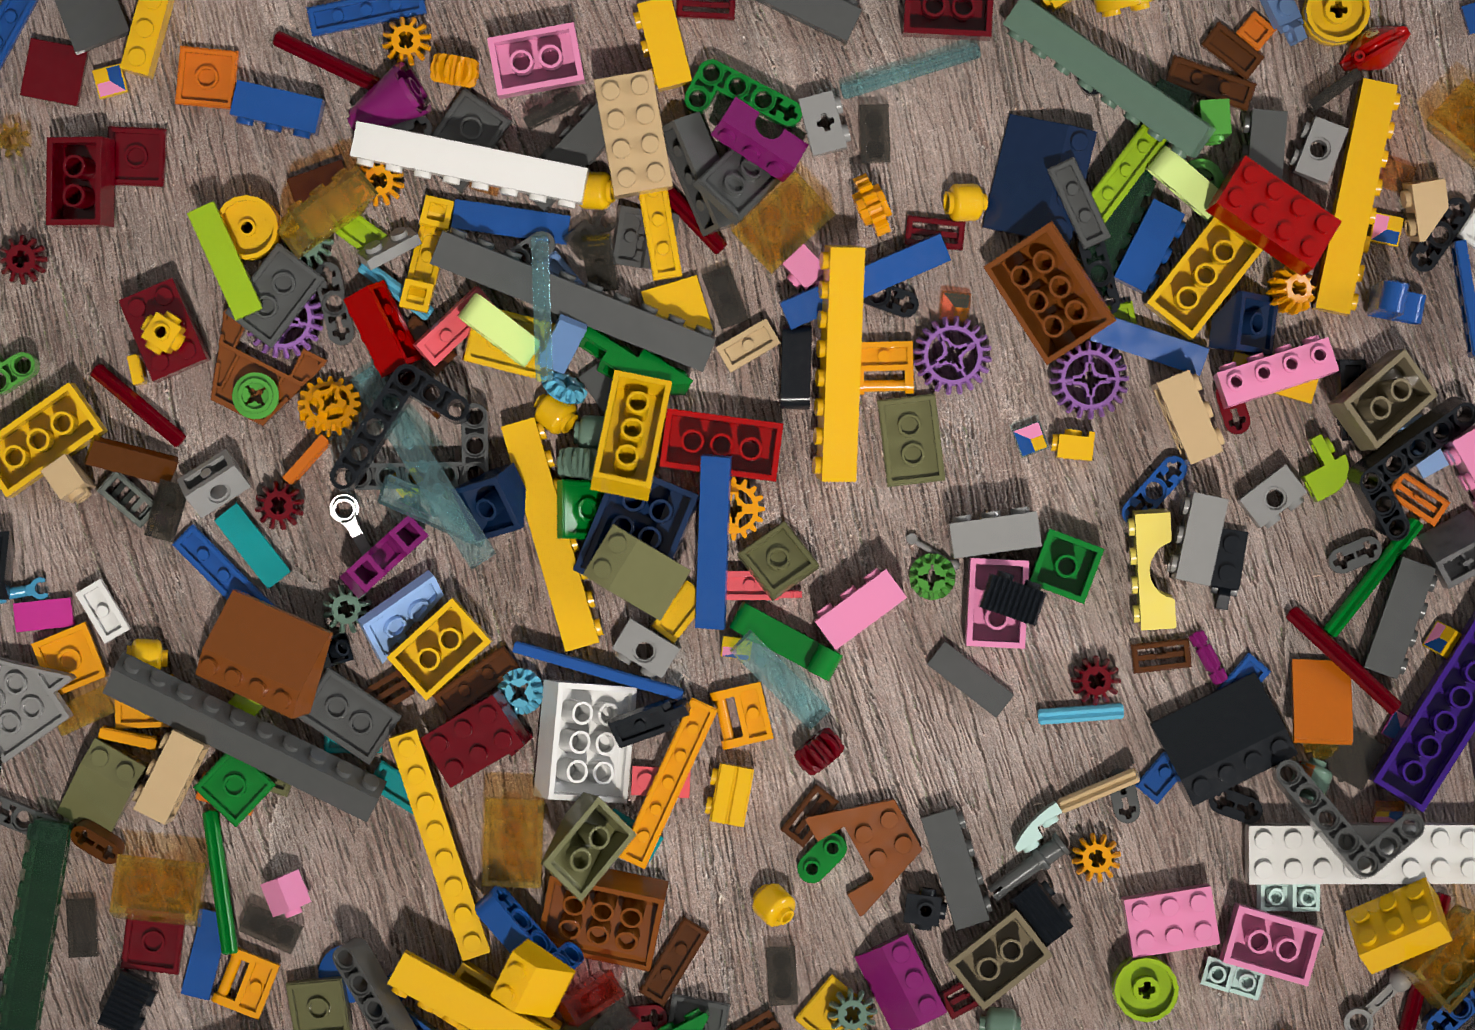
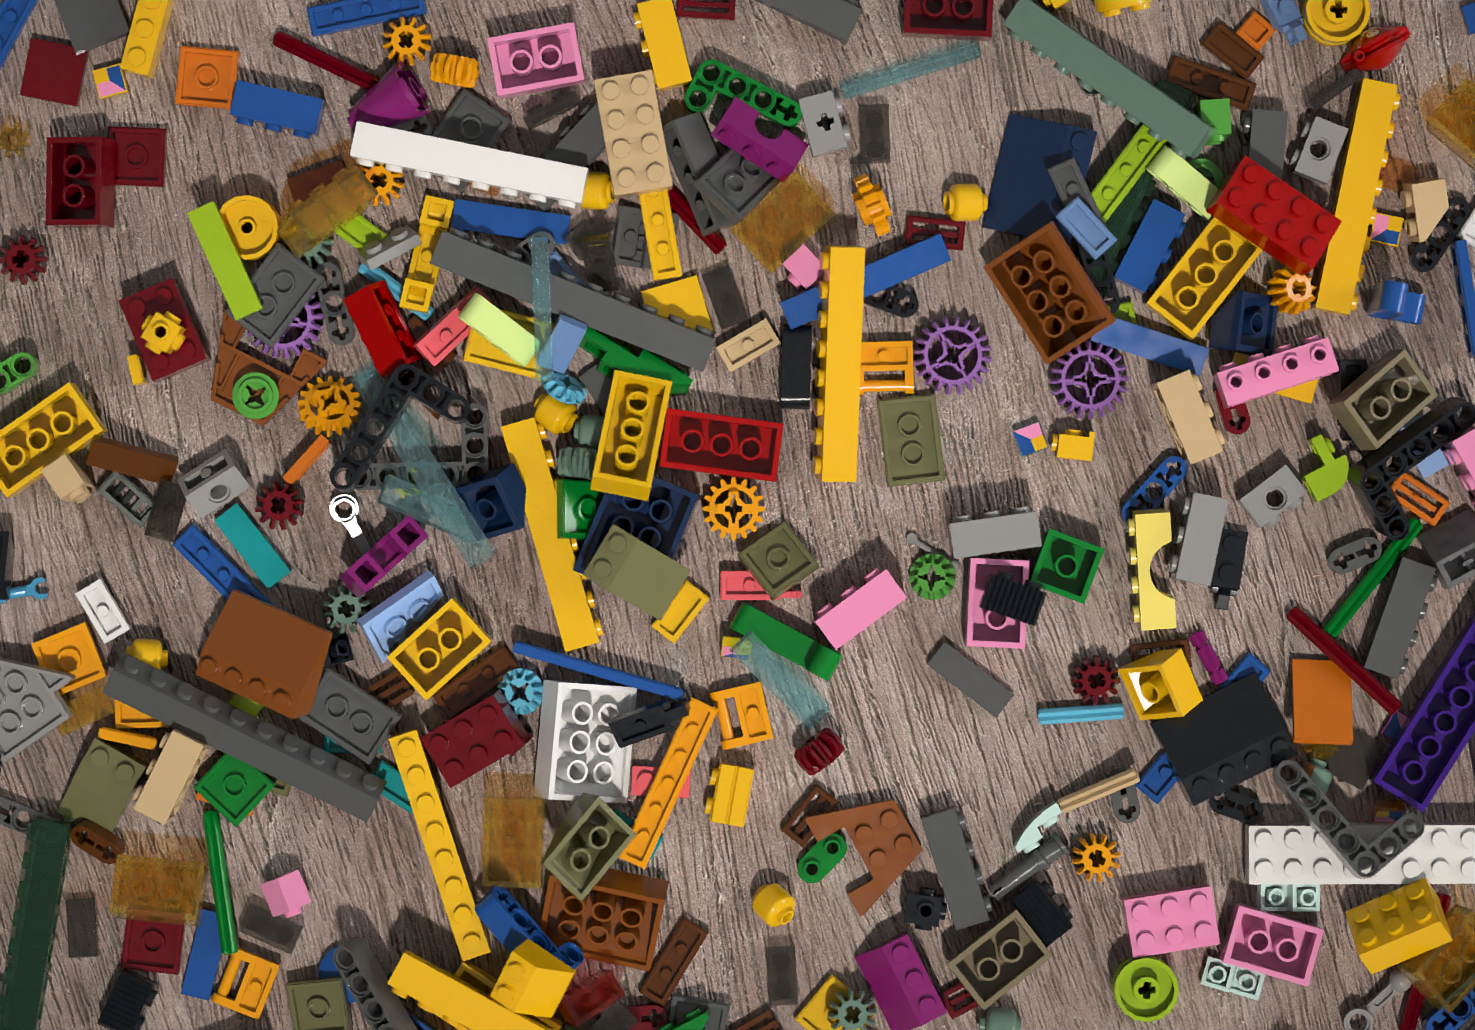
dark pink tile [13,597,75,632] -> none
dark red axle [90,364,186,447] -> none
light grey brick [612,618,680,680] -> none
blue tile [695,454,732,630] -> none
clear orange tile [939,291,971,323] -> none
tile [1422,620,1462,659] -> none
none -> medium blue tile [1055,196,1117,260]
none -> yellow slope [1118,648,1203,721]

